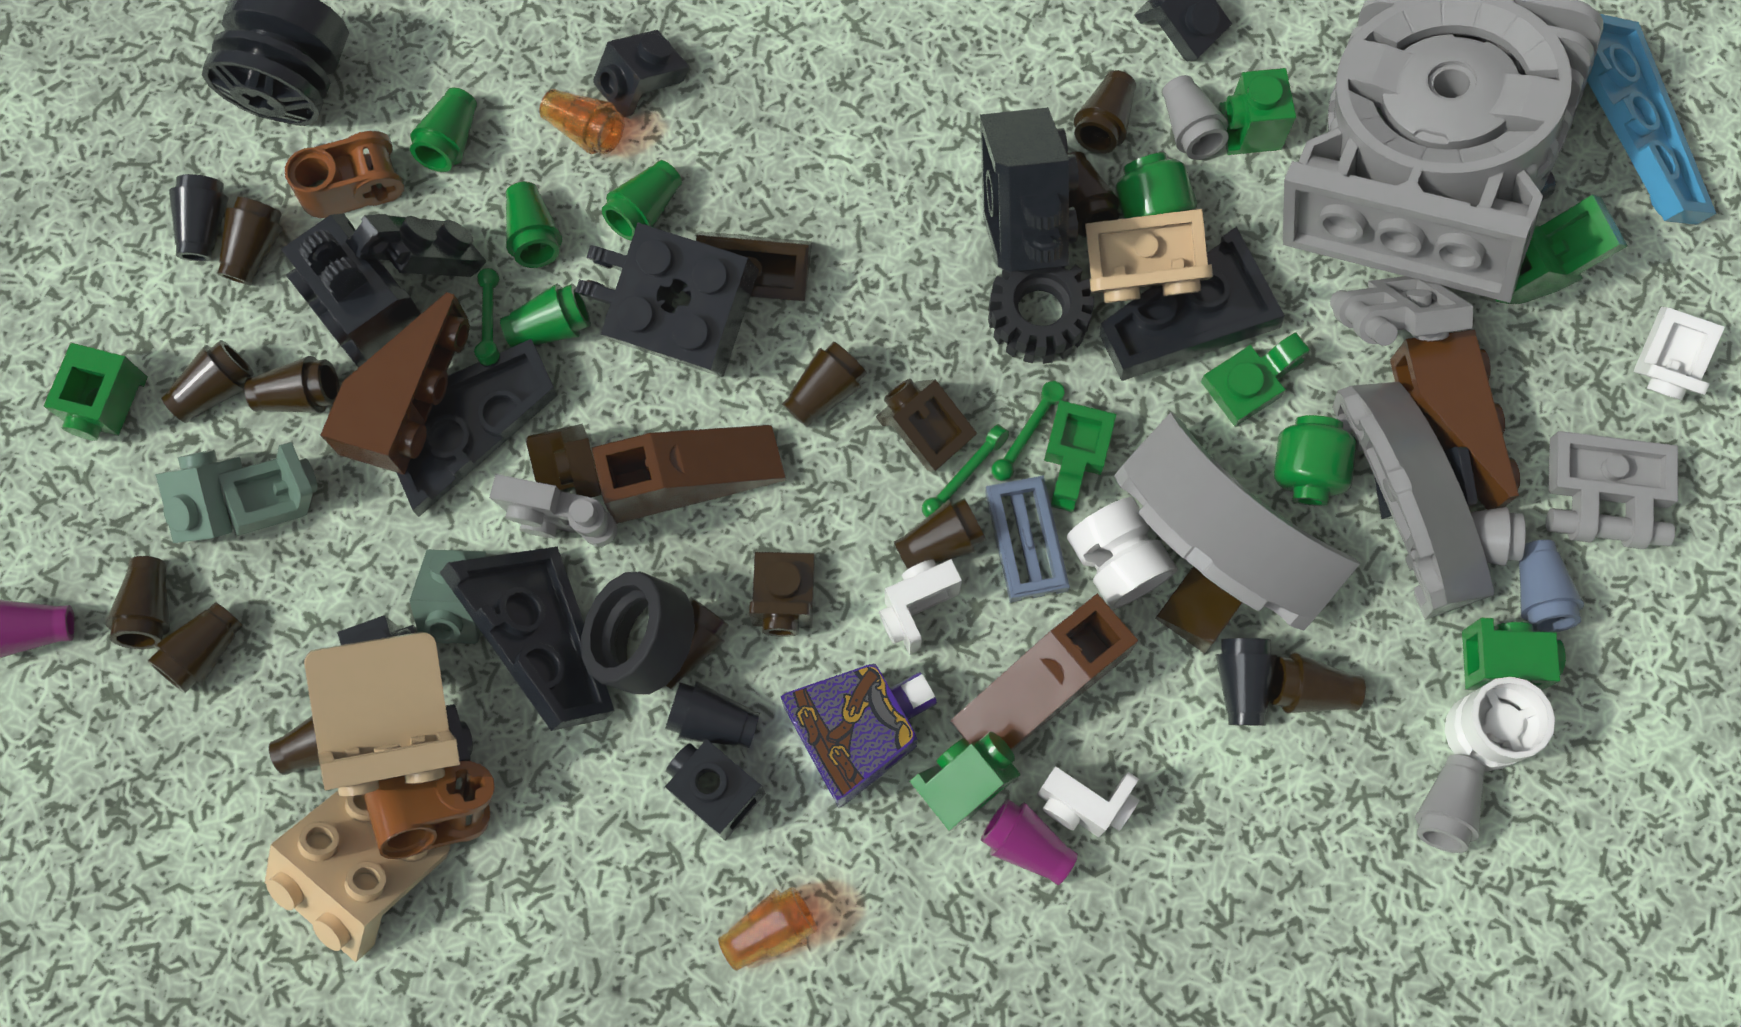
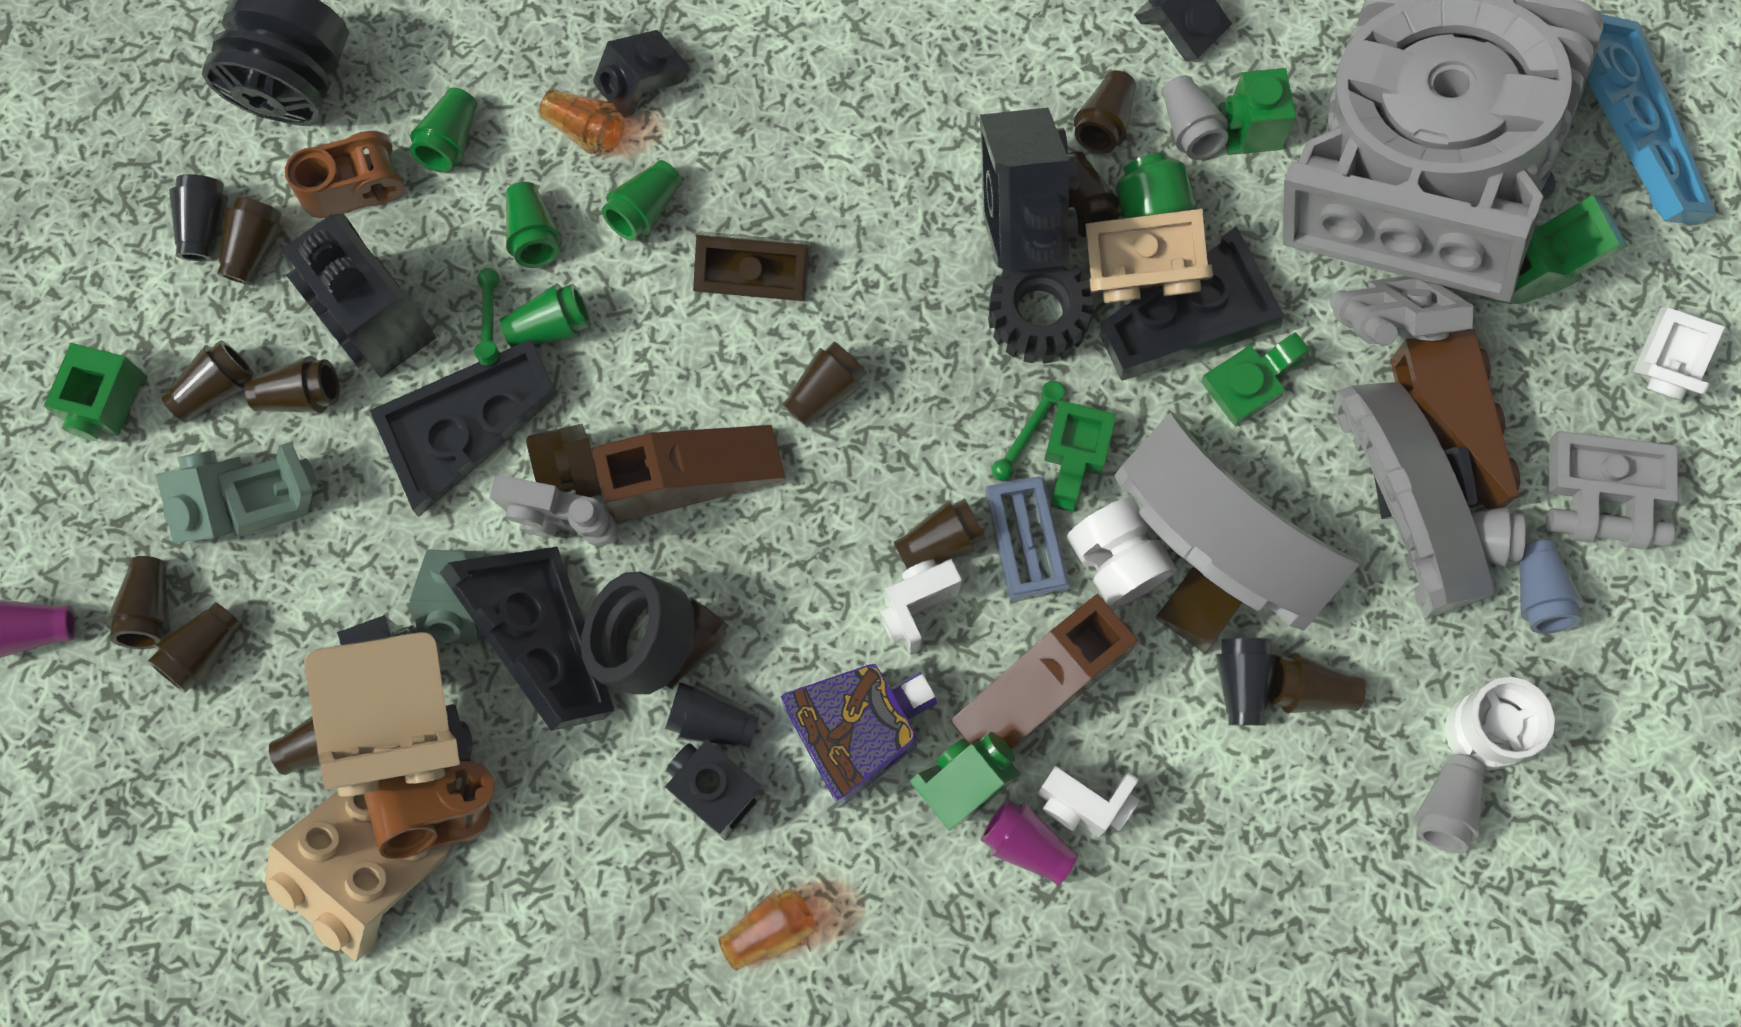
reddish brown slope [320,292,470,475] -> none
black hinge [345,214,486,277] -> none
black hinge [575,223,759,377] -> none
dark brown bracket [749,552,815,637] -> none
dark brown bracket [876,378,978,471] -> none
green hinge [922,424,1009,518] -> none
green head [1274,415,1356,506] -> none
green brick [1462,618,1566,690] -> none

